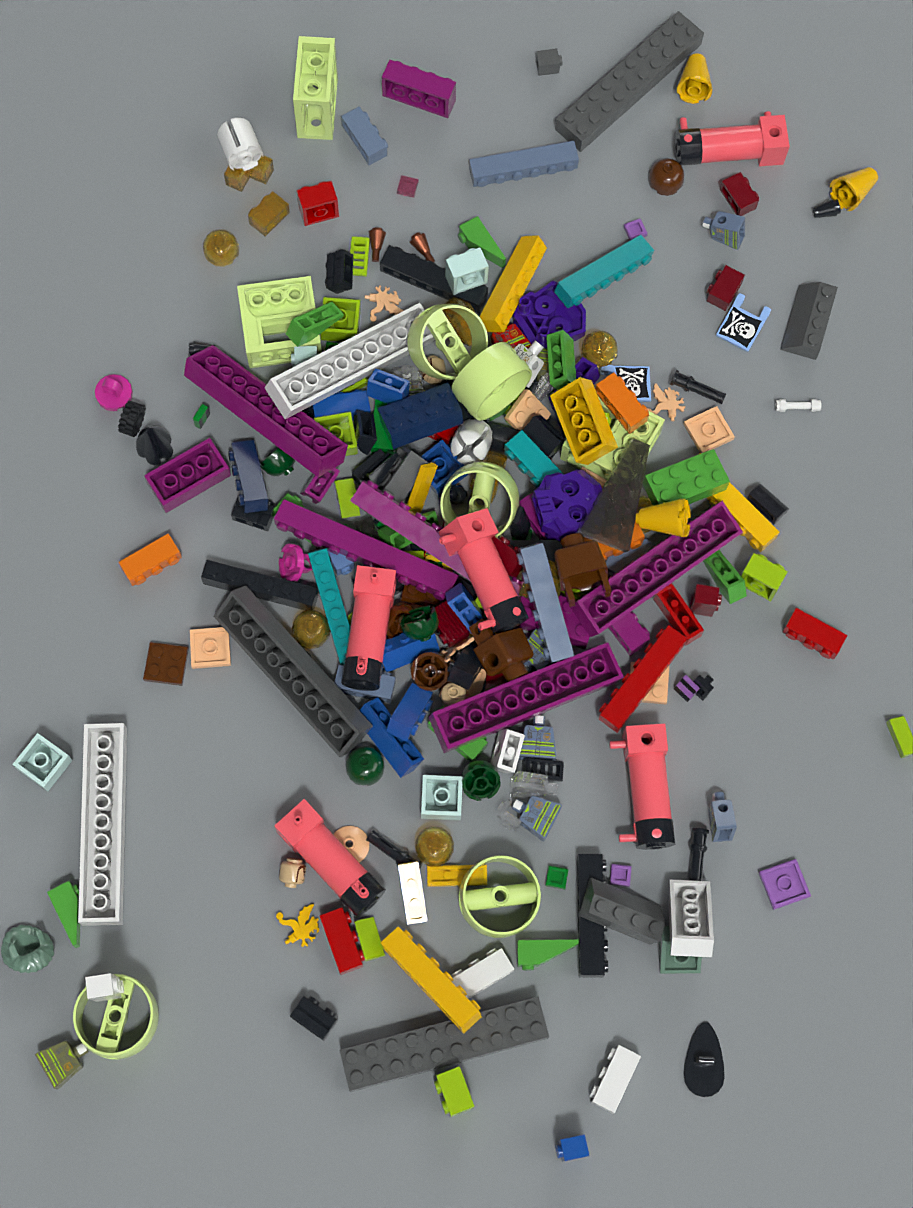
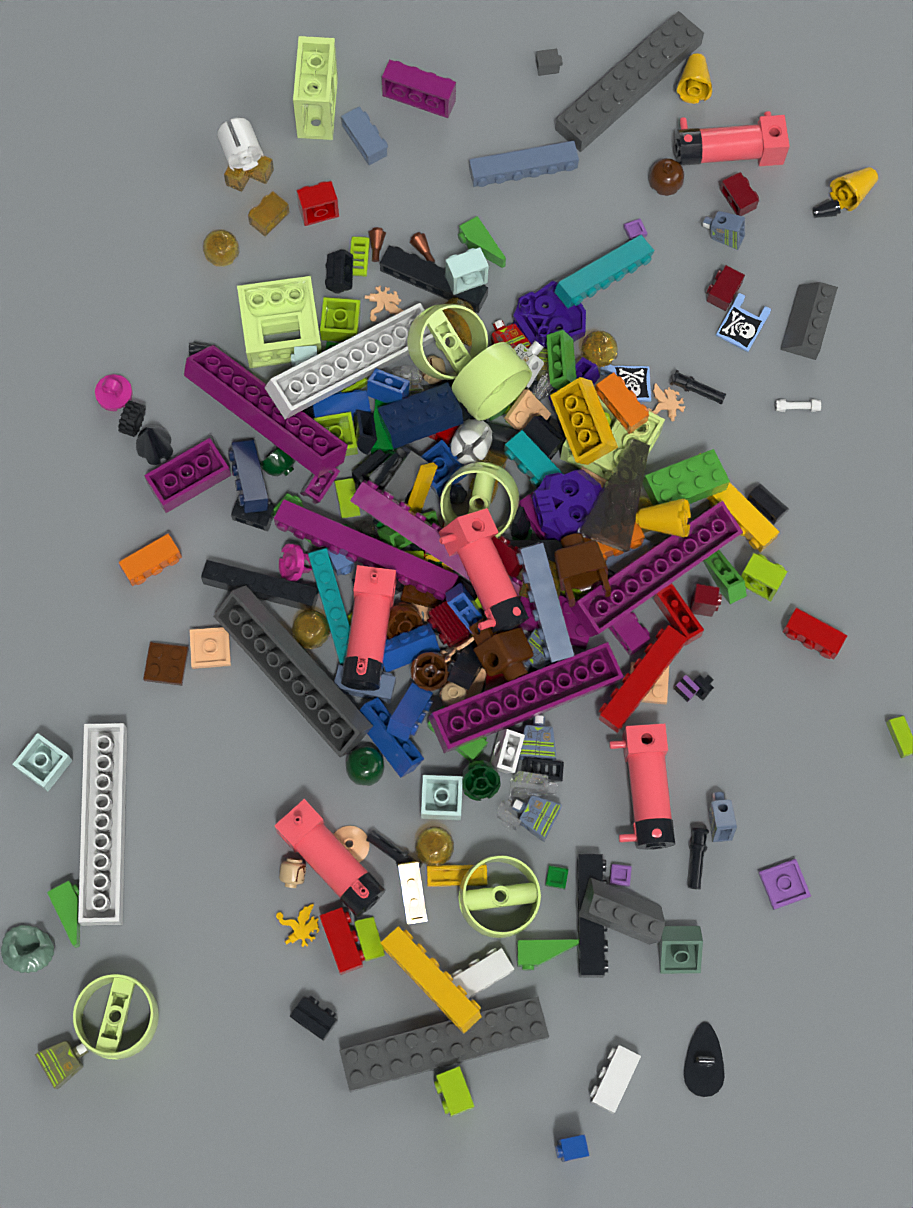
white brick [85,973,124,1002] -> none
green tile [193,404,210,429] -> none
bright green slope [286,302,344,347] -> none
clear pink tile [397,175,419,198] -> none
dark green cylinder [399,606,439,642] -> none
yellow brick [480,235,547,332] -> none
white brick [668,880,714,957] -> none
light nougat plate [684,406,735,454] -> none

